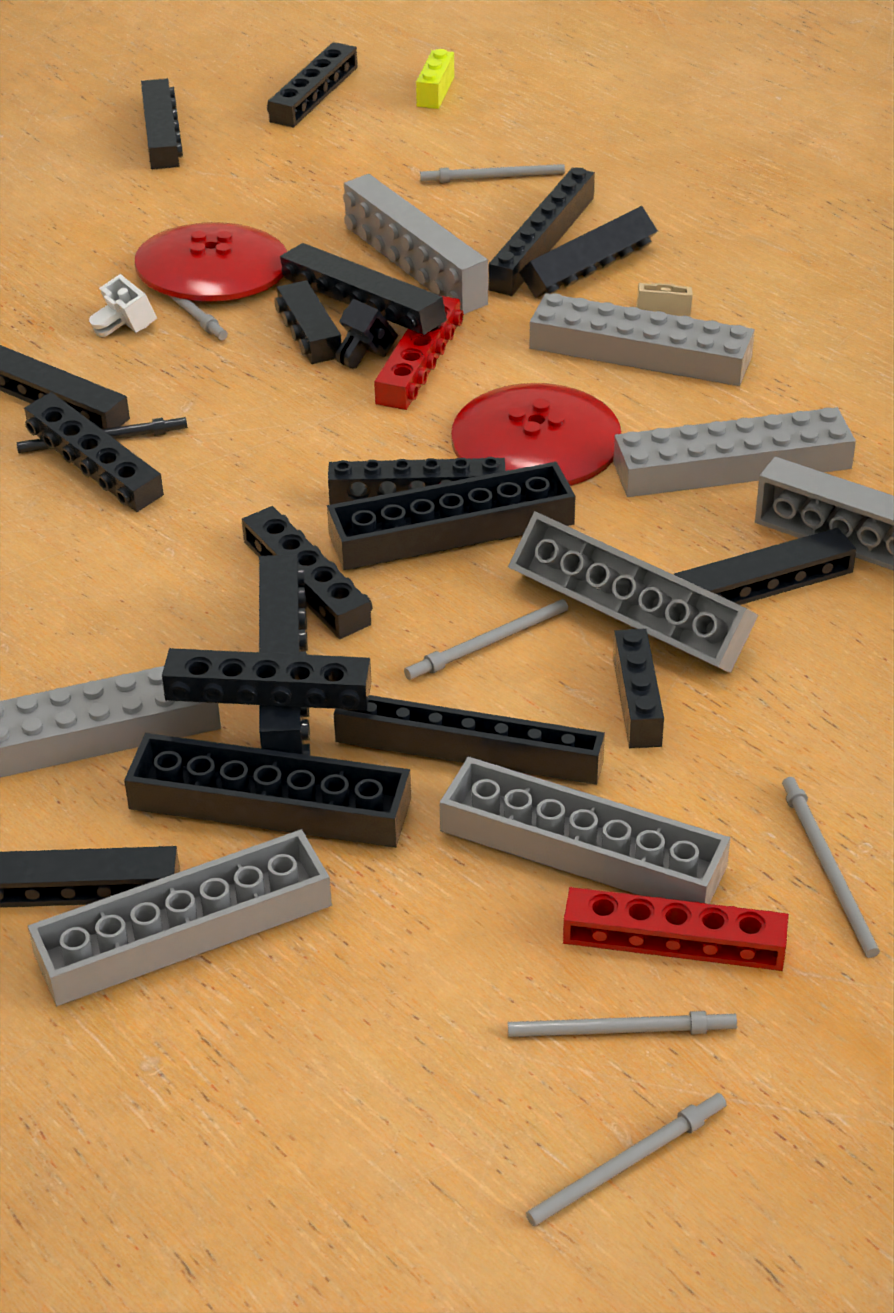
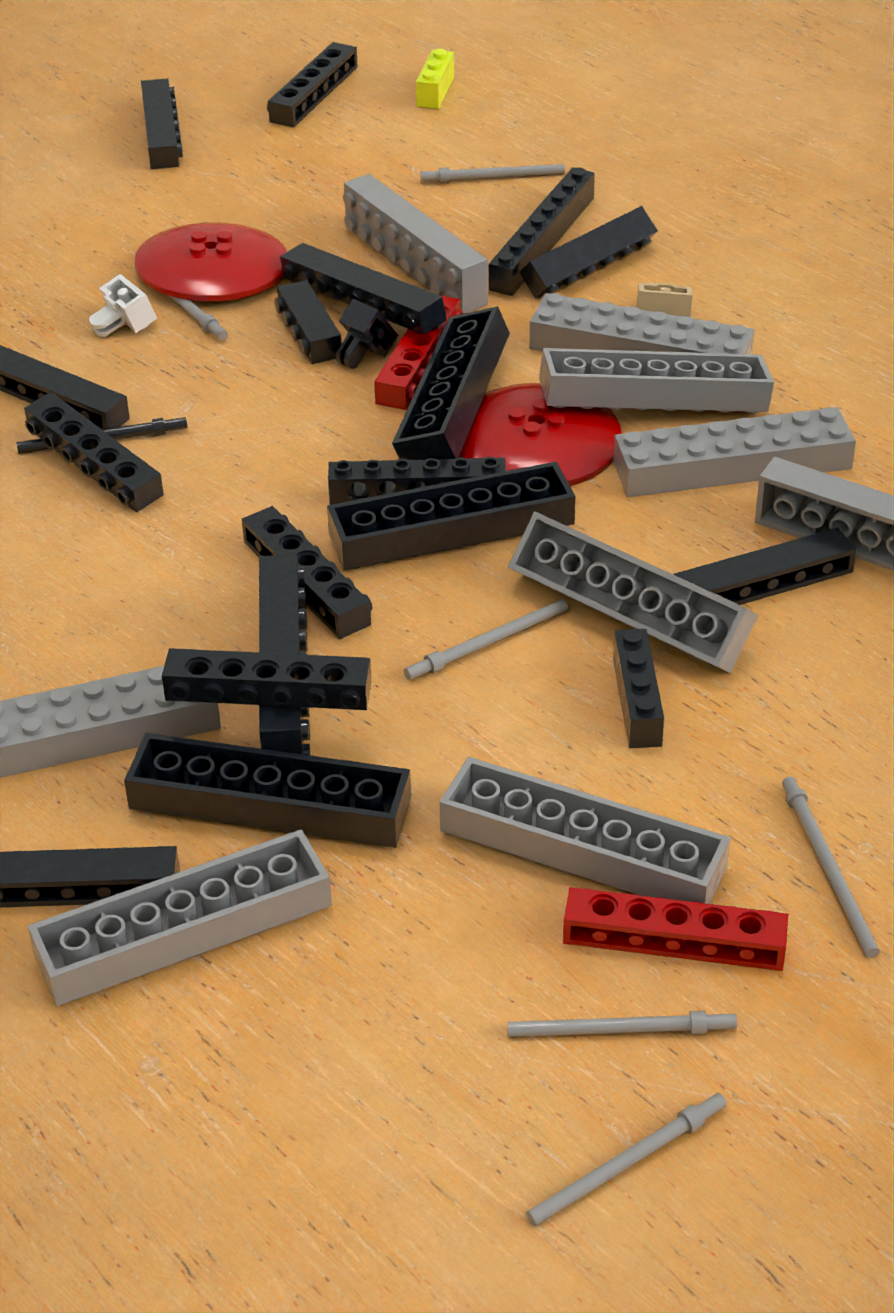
black brick [333,695,605,785] -> none
none -> black brick [392,306,510,460]
none -> light grey brick [539,348,774,414]

